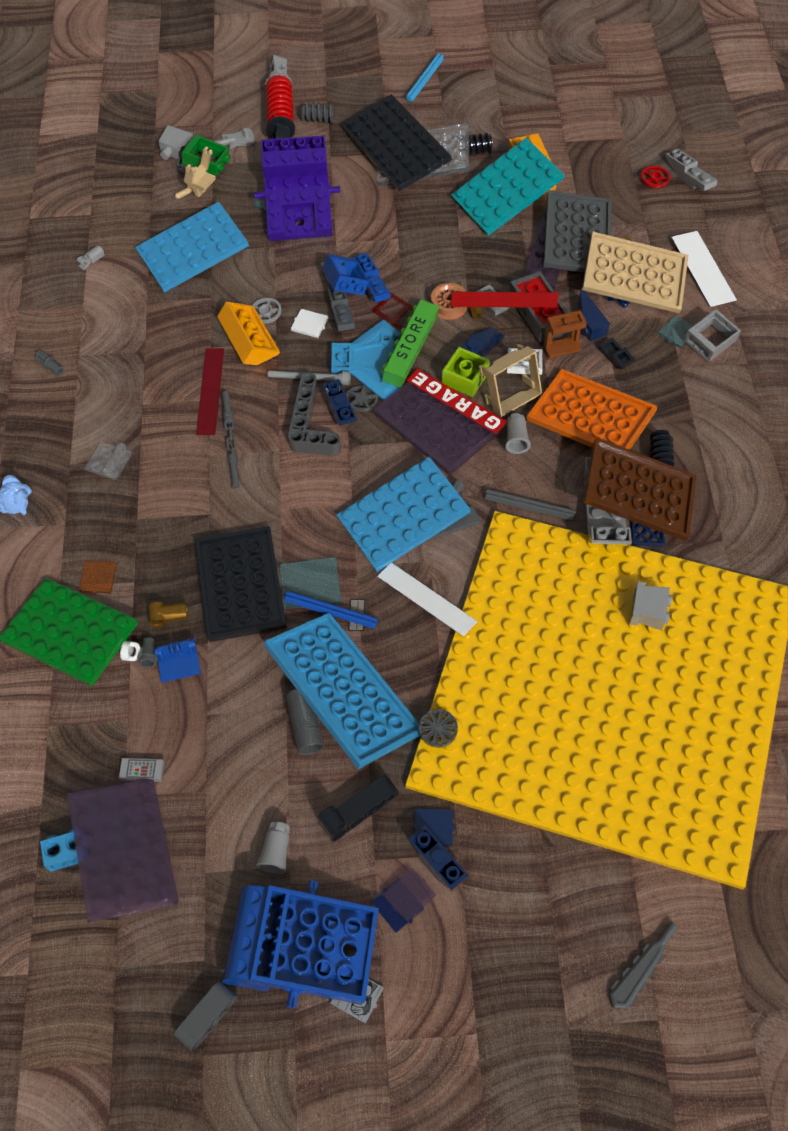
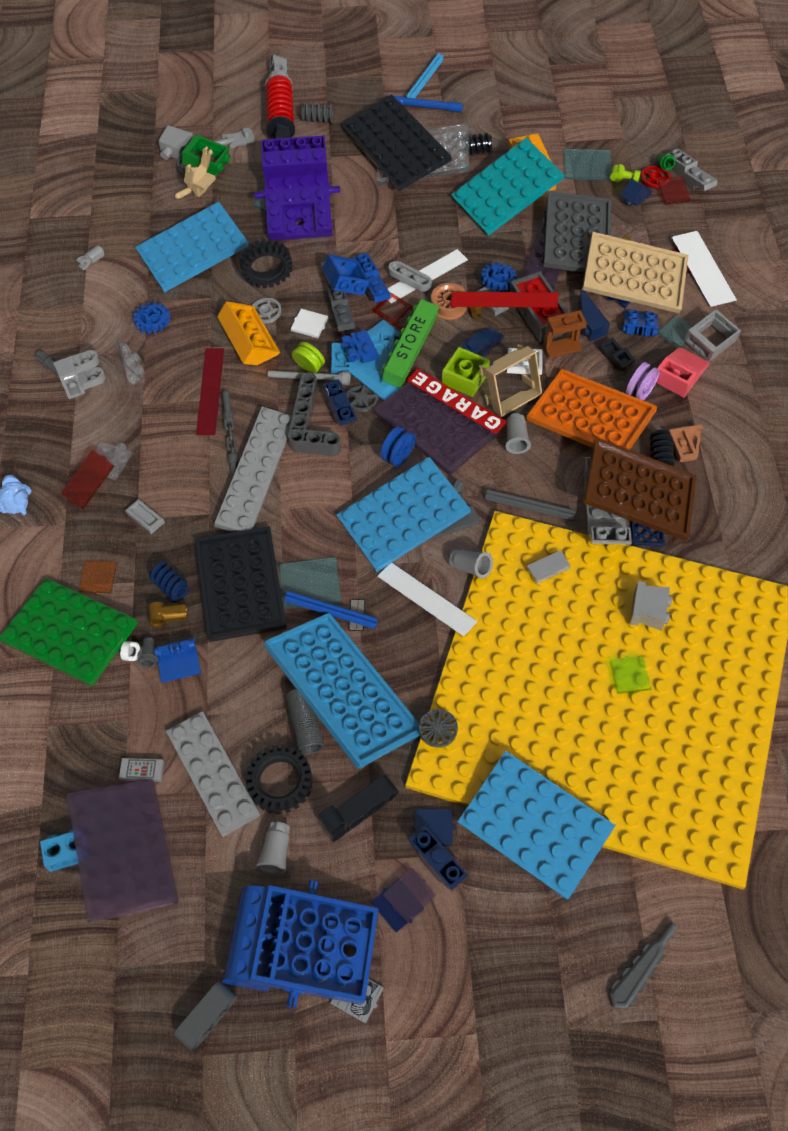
none -> light grey brick [53,350,106,399]
none -> clear red piece [61,450,114,510]
none -> clear hinge [117,339,146,384]
none -> light grey tile [125,499,165,534]
none -> blue gear [133,302,170,335]
none -> dark blue piece [149,561,189,602]
none -> light grey plate [166,711,260,837]
none -> light grey plate [215,407,292,532]
none -> black tyre [239,239,293,288]
none -> black tyre [245,745,313,814]
none -> lime head [292,342,325,373]
none -> blue plate [341,330,379,363]
none -> blue wheel [380,426,416,467]
none -> white sticker [387,249,468,303]
none -> light grey plate [388,261,432,291]
none -> blue piece [393,95,463,113]
none -> light grey plant [449,549,493,579]
none -> dark azure plate [458,751,616,900]
none -> blue gear [481,262,517,292]
none -> light grey tile [526,550,570,584]
none -> clear light blue piece [564,149,611,180]
none -> lime leg [610,164,641,183]
none -> clear neon green piece [610,656,651,694]
none -> dark blue slope [621,178,653,206]
none -> blue hinge [623,310,659,337]
none -> lavender wheel [626,362,660,401]
none -> green cone [655,154,675,170]
none -> coral slope [656,347,710,398]
none -> clear red piece [658,177,691,205]
none -> nougat wing [669,424,702,463]

